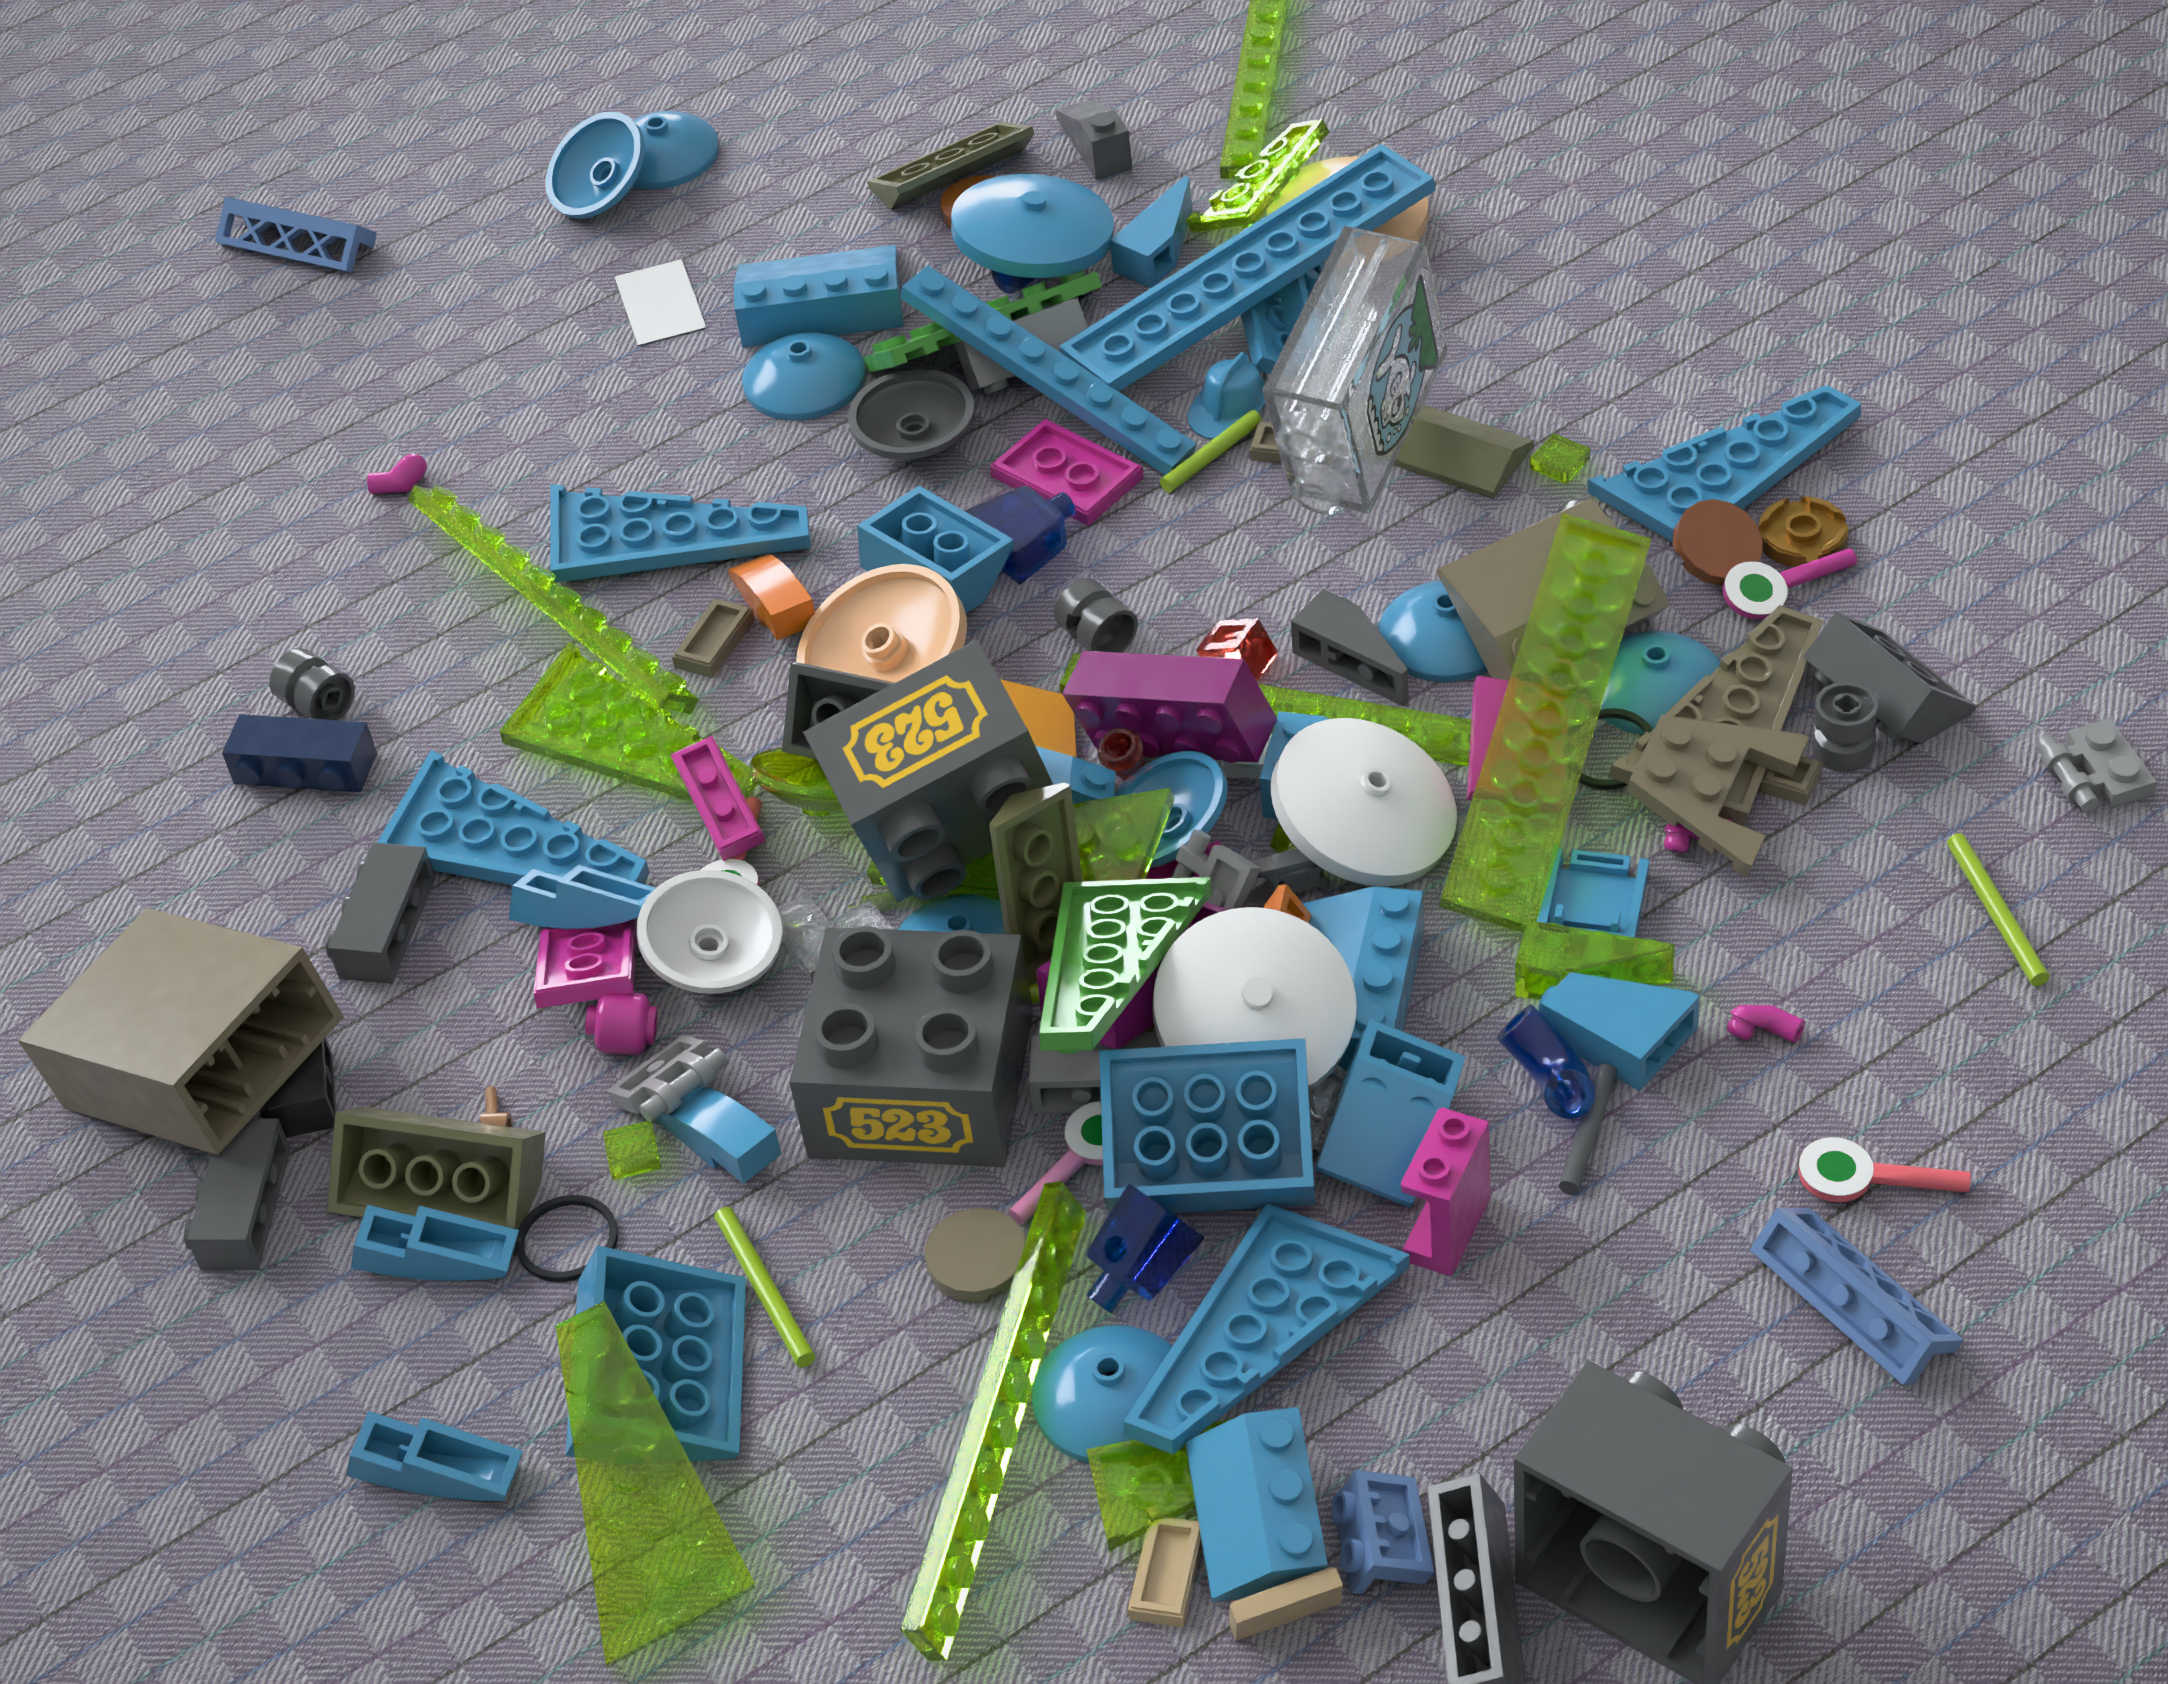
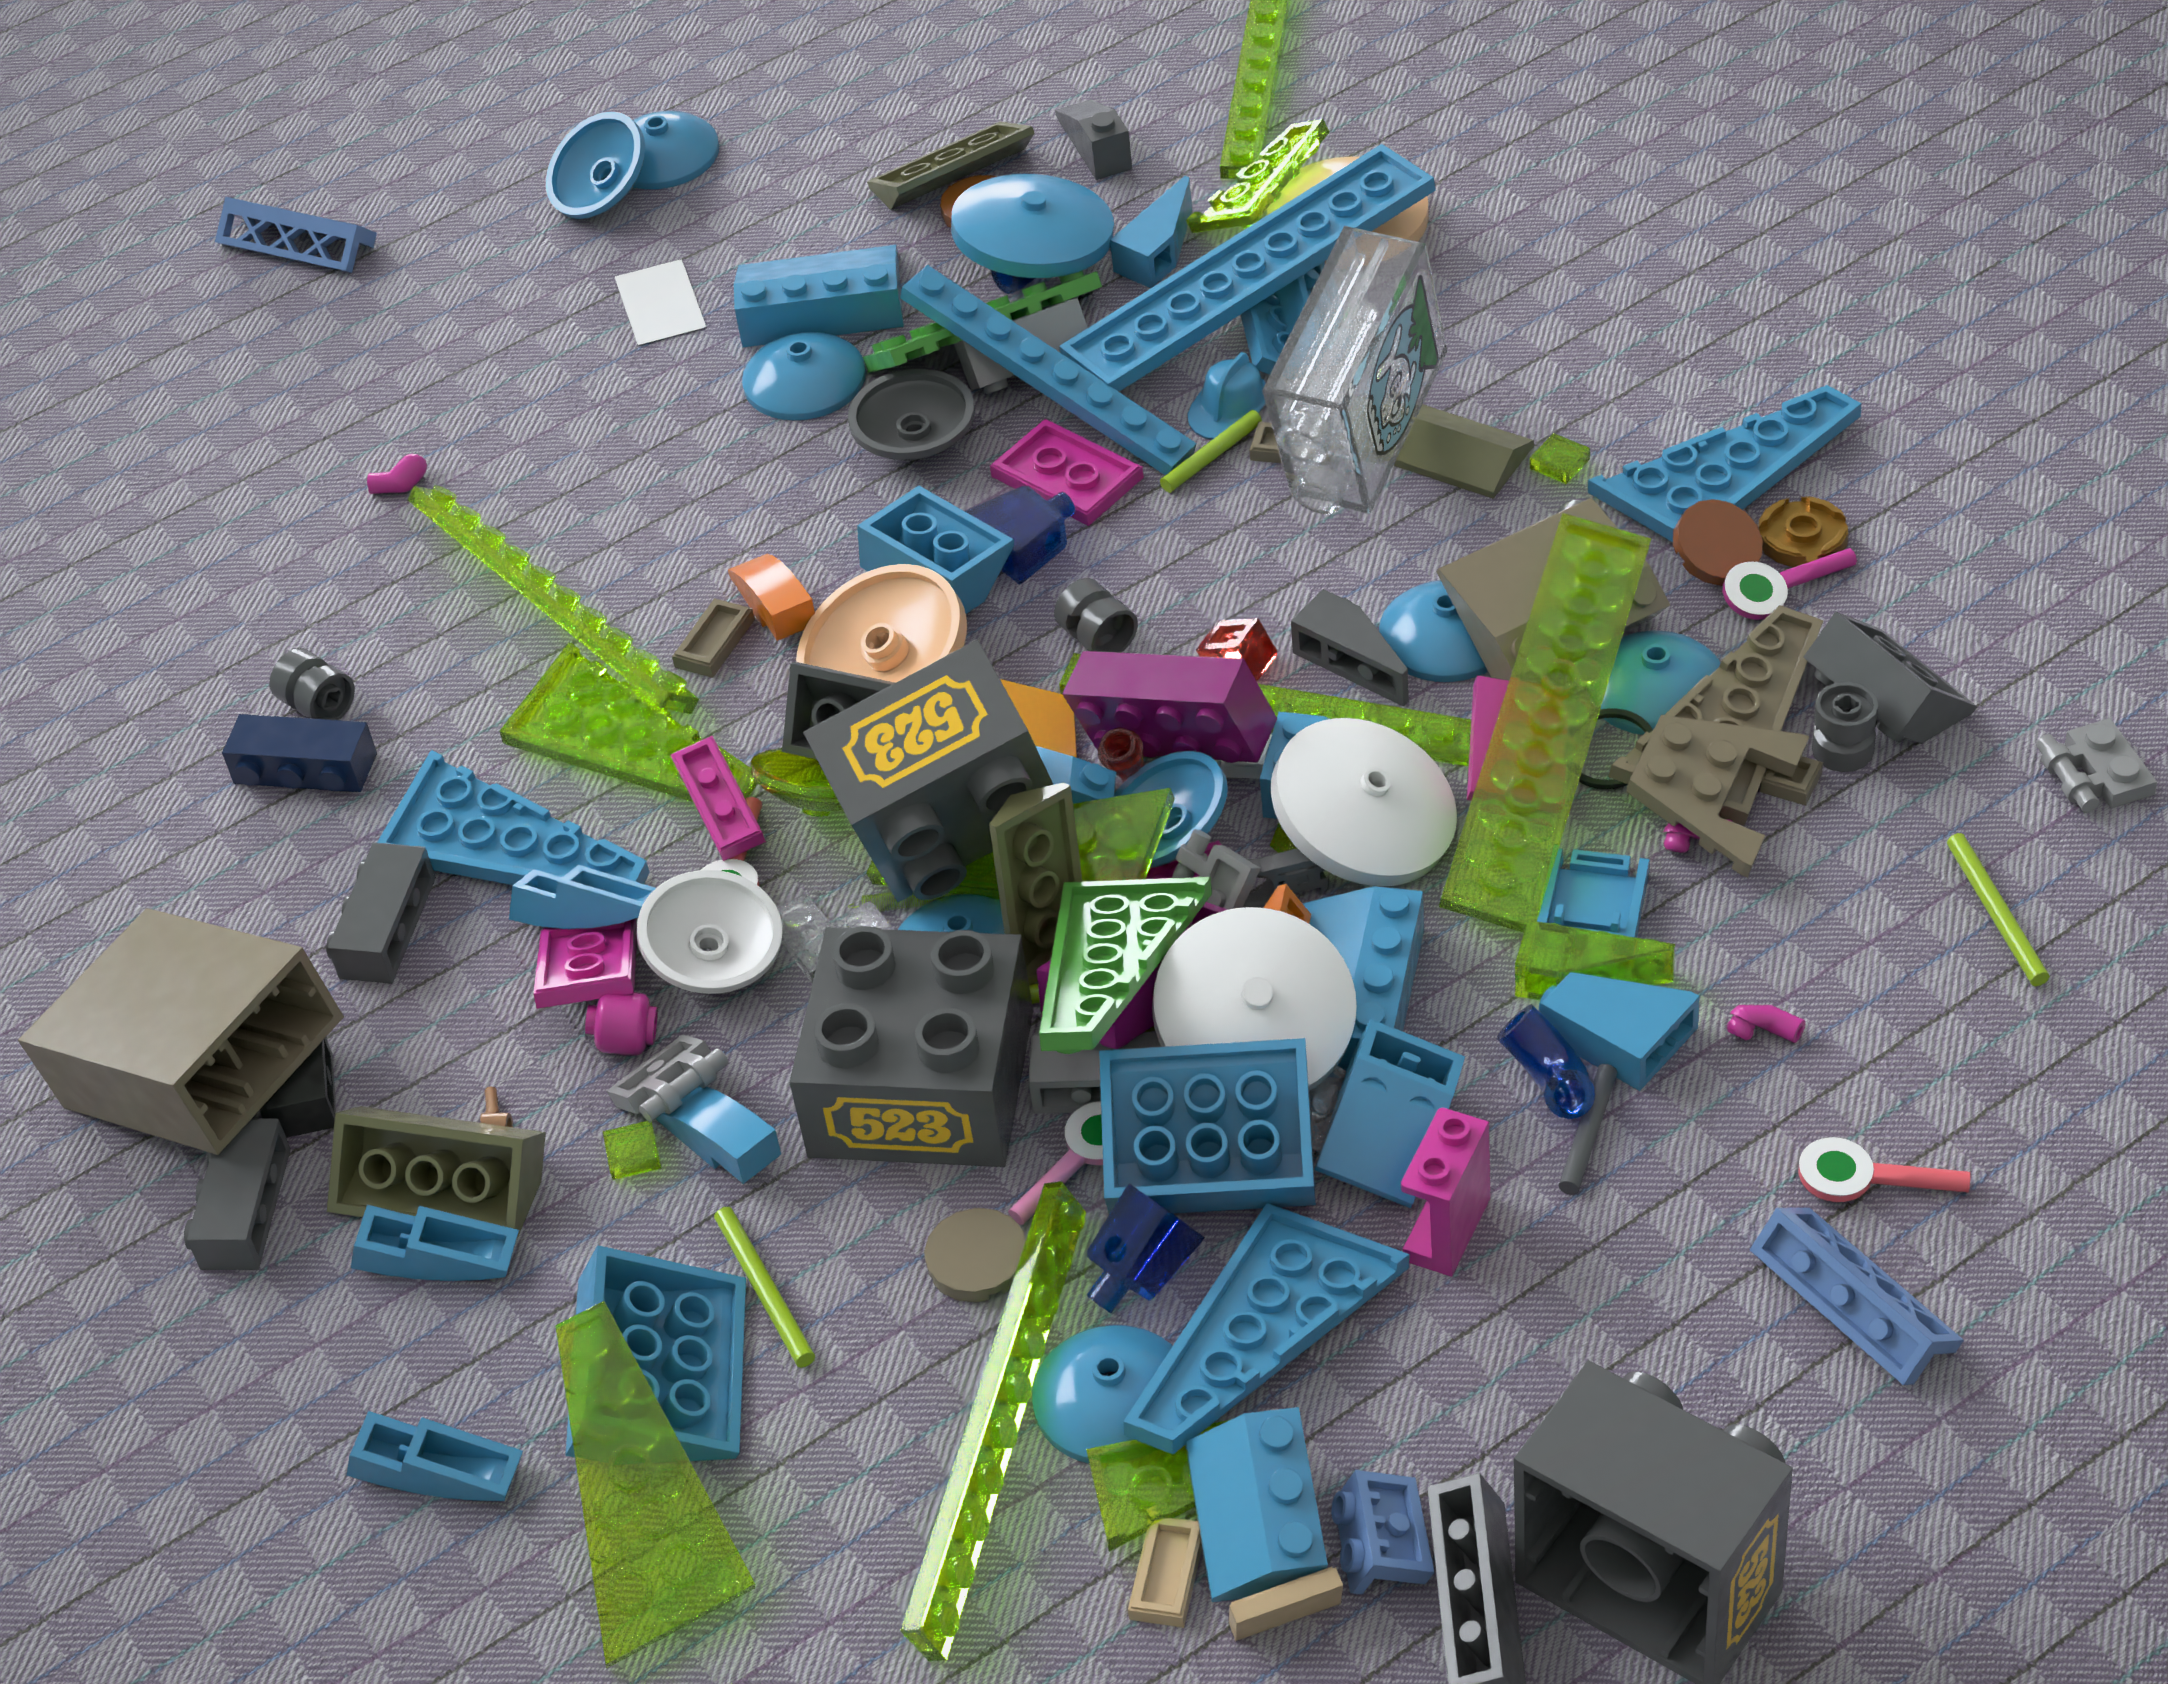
black piece [515,1195,618,1282] -> none
dark azure wing [550,484,811,583] -> none

